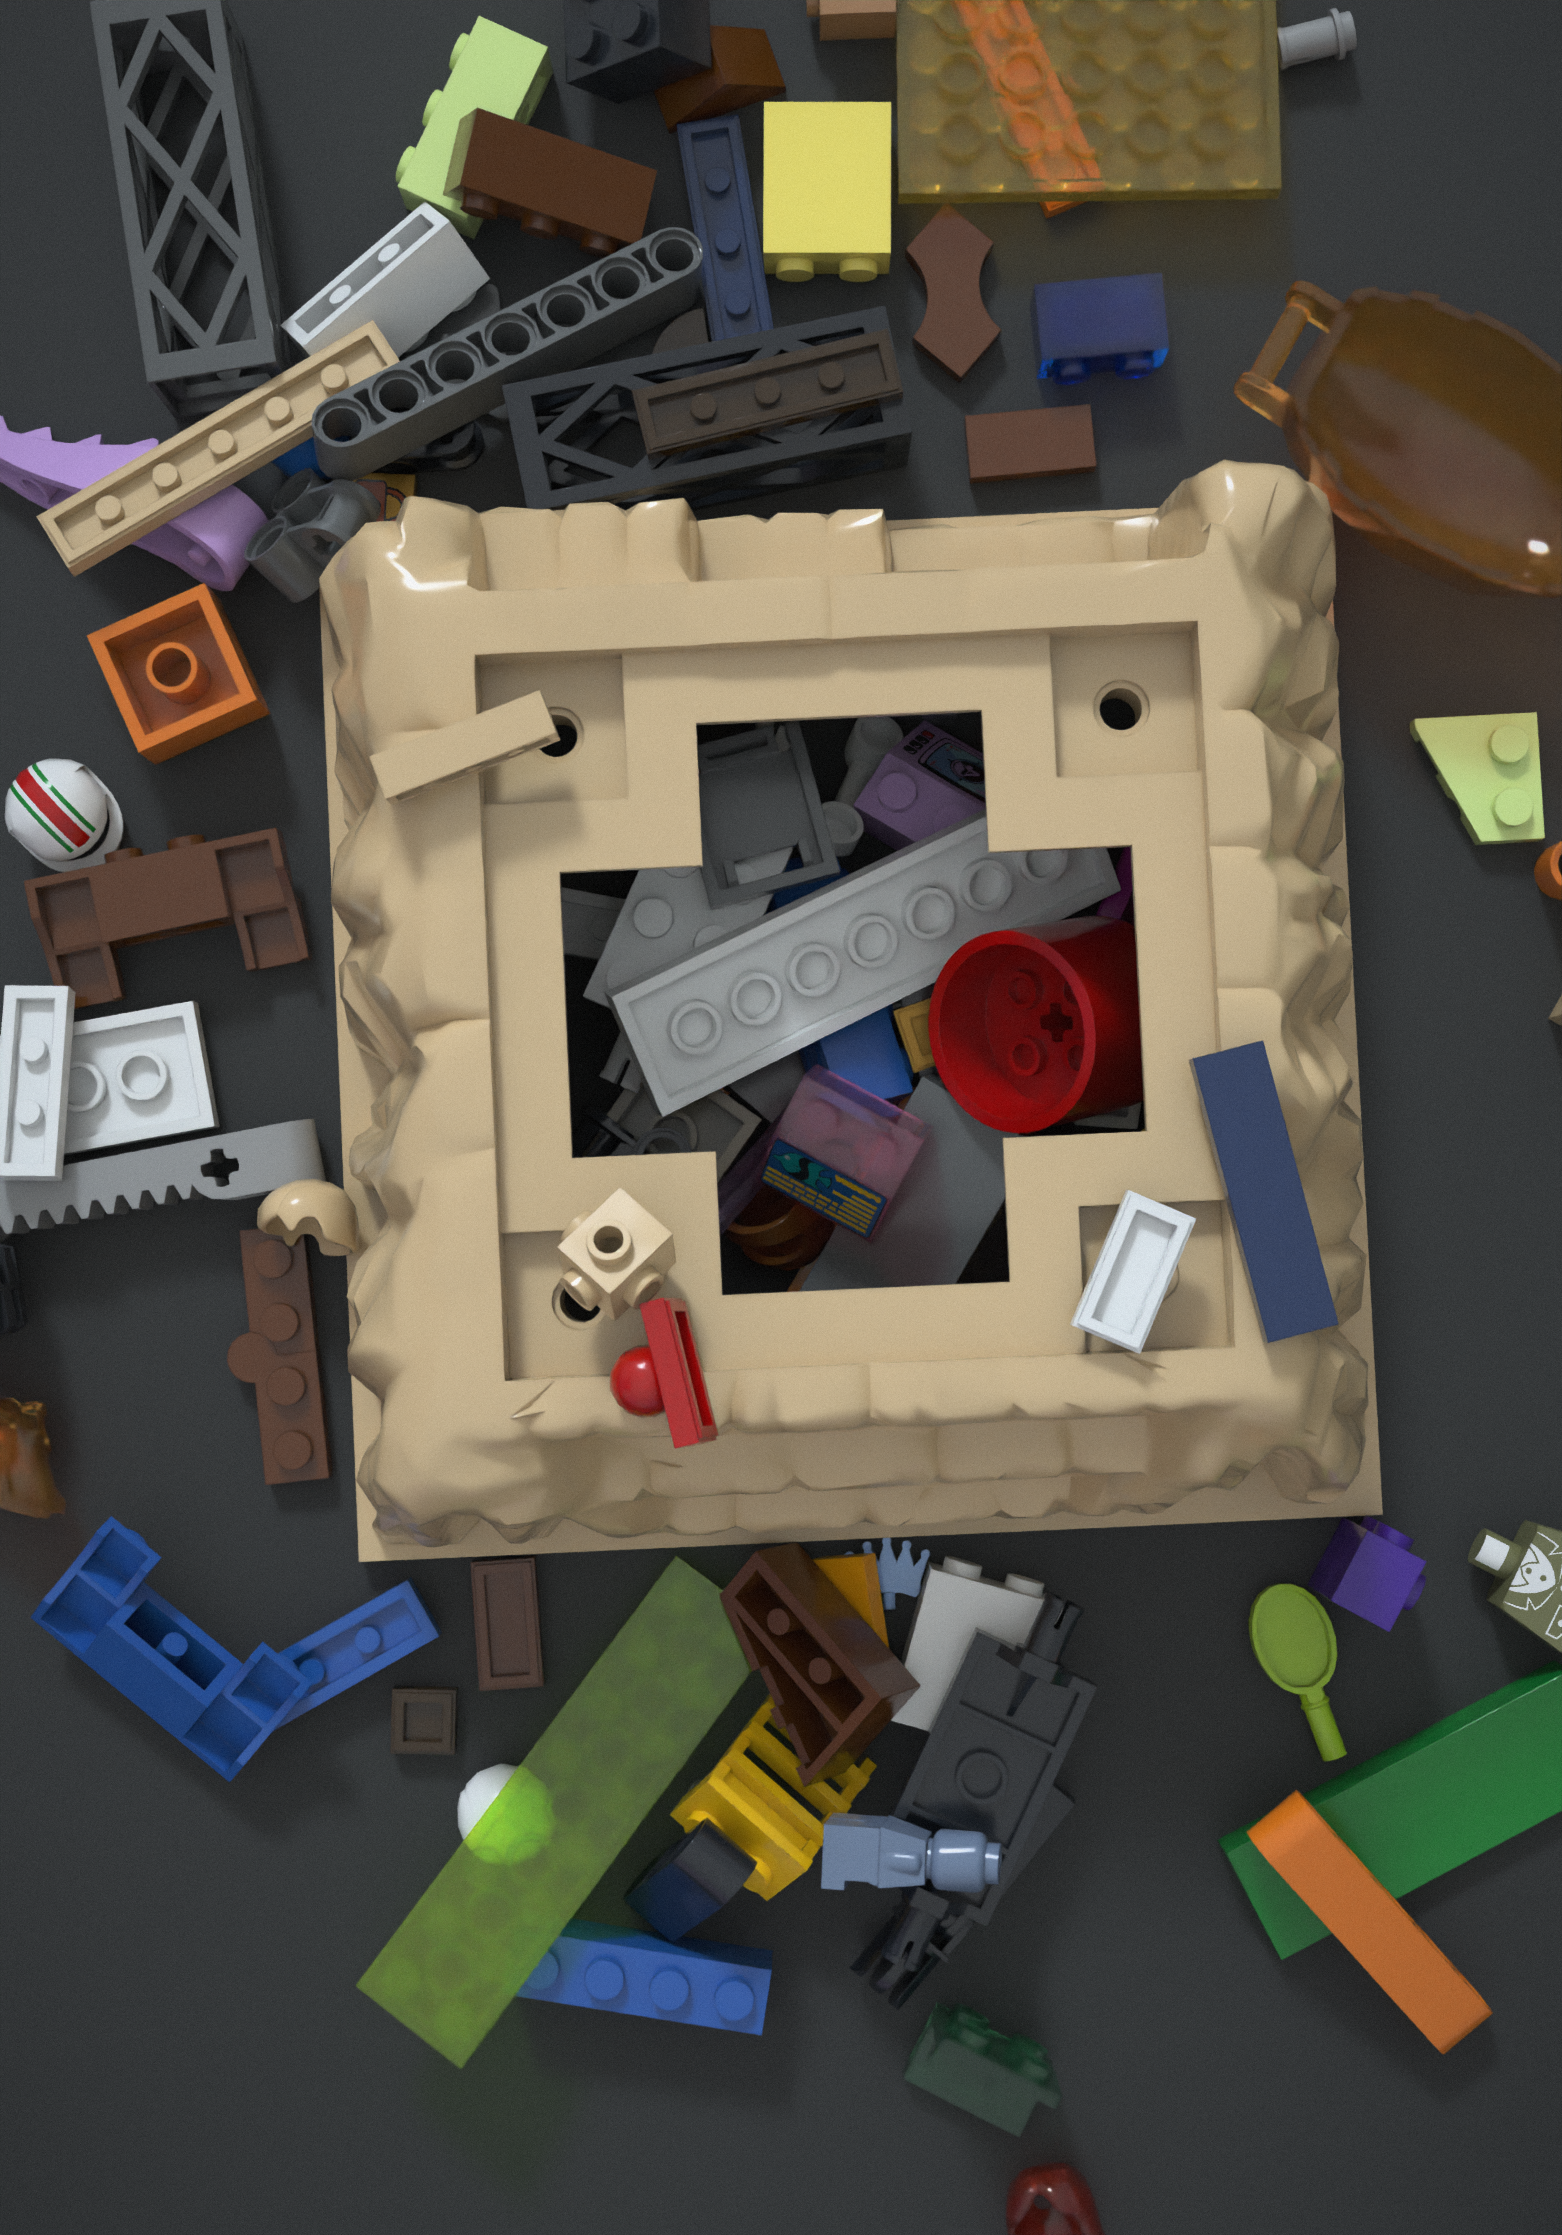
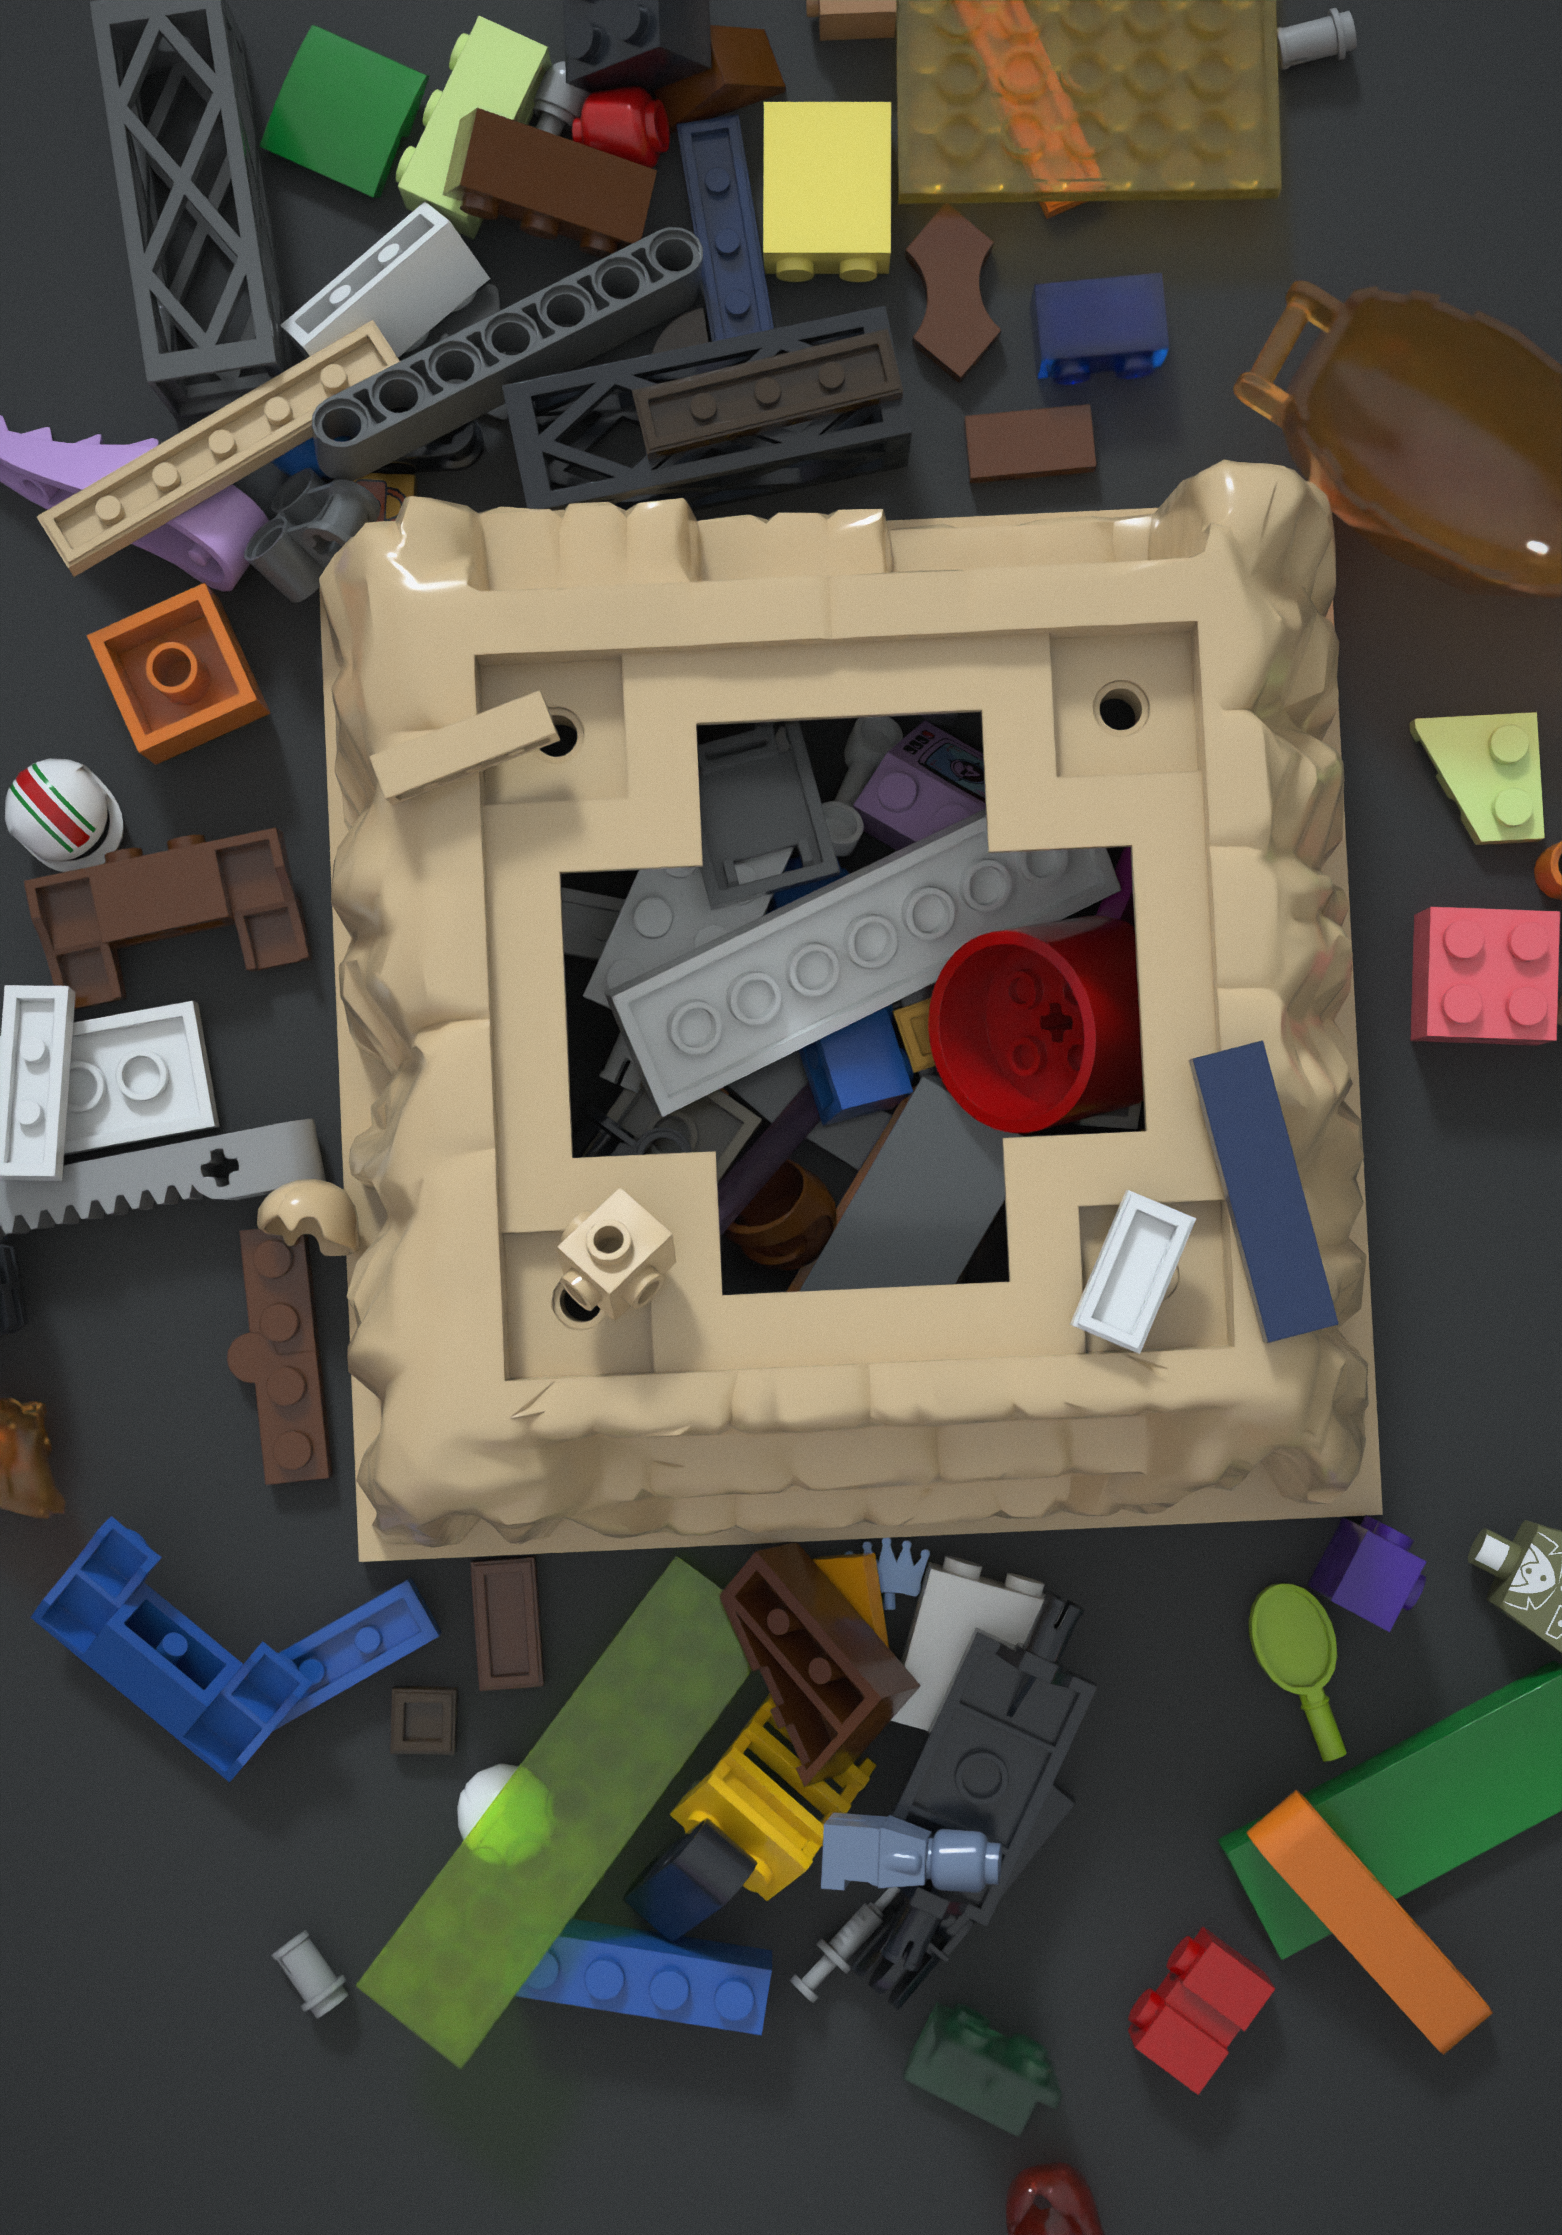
red tile [610,1297,718,1449] -> none
clear pink slope [755,1064,933,1243] -> none
none -> green slope [259,25,430,198]
none -> light grey pin [271,1930,349,2019]
none -> light grey cylinder [533,61,591,136]
none -> red head [572,85,670,169]
none -> light grey piece [790,1887,902,2003]
none -> red brick [1128,1926,1275,2095]
none -> coral brick [1410,907,1560,1046]

